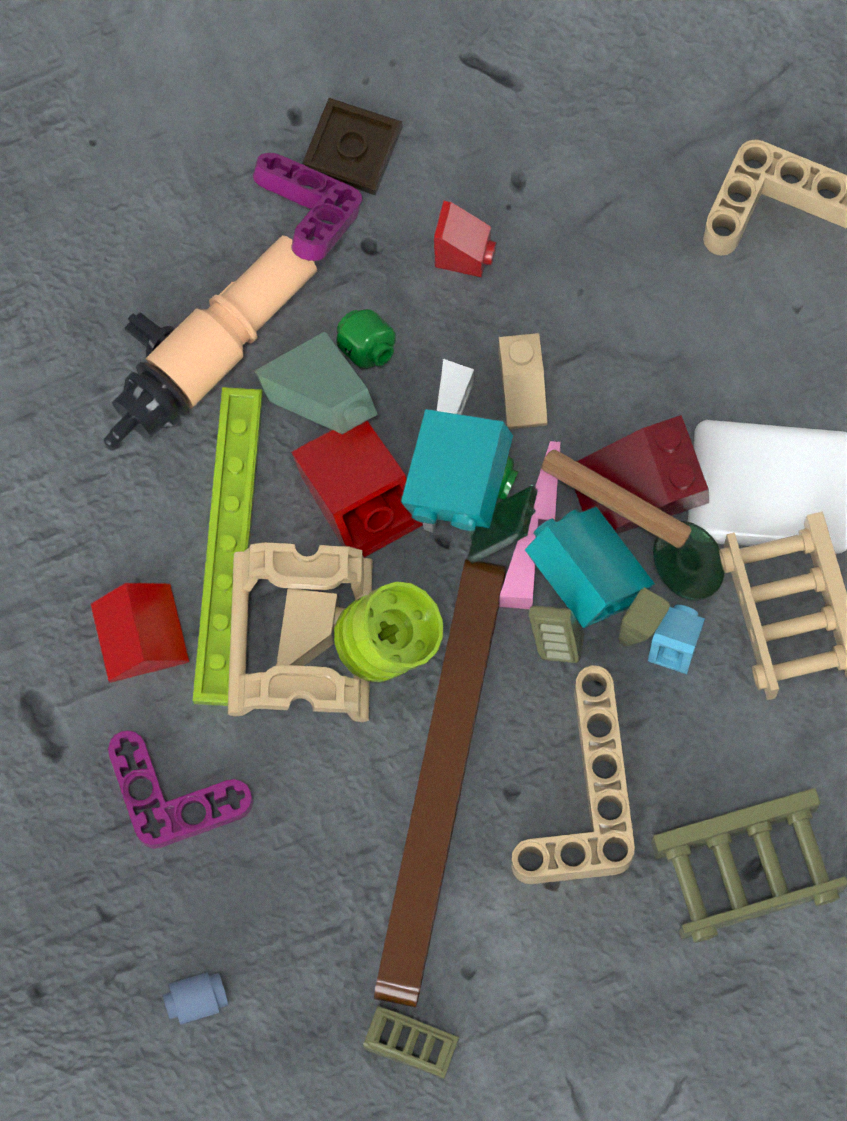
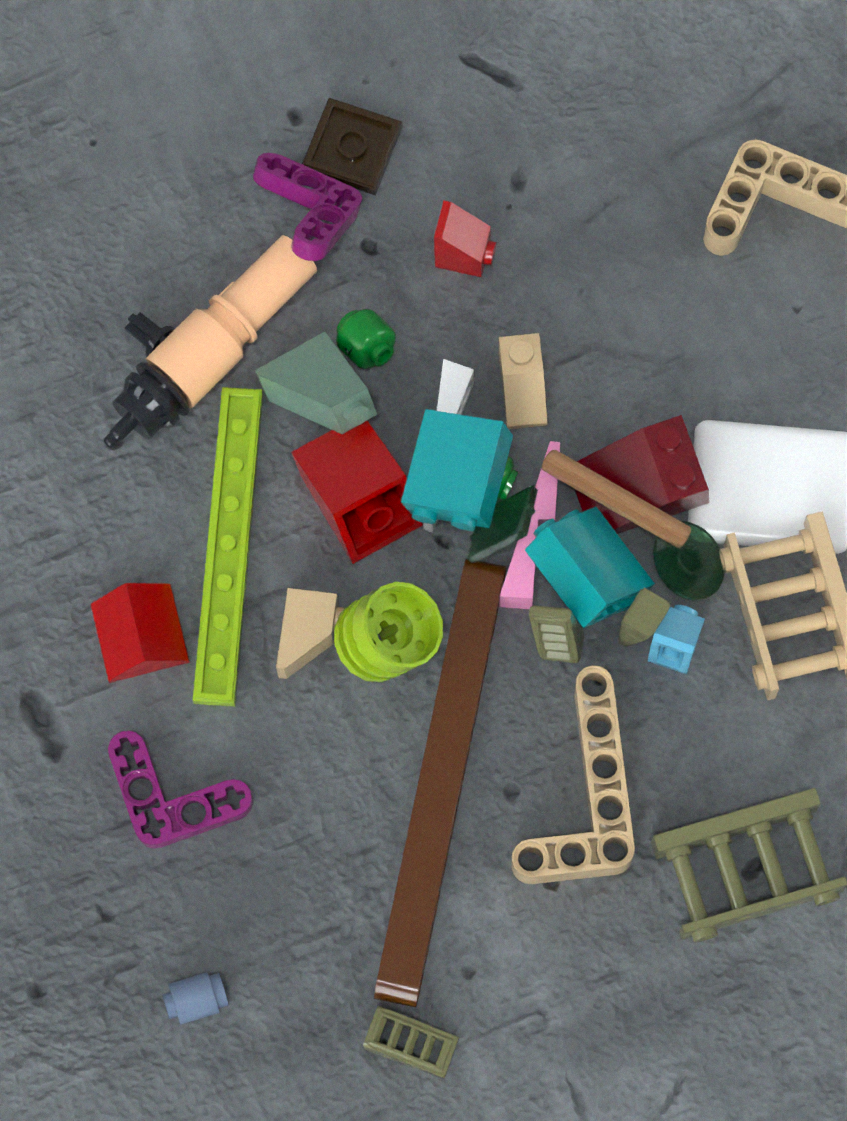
tan piece [228,542,373,722] -> none

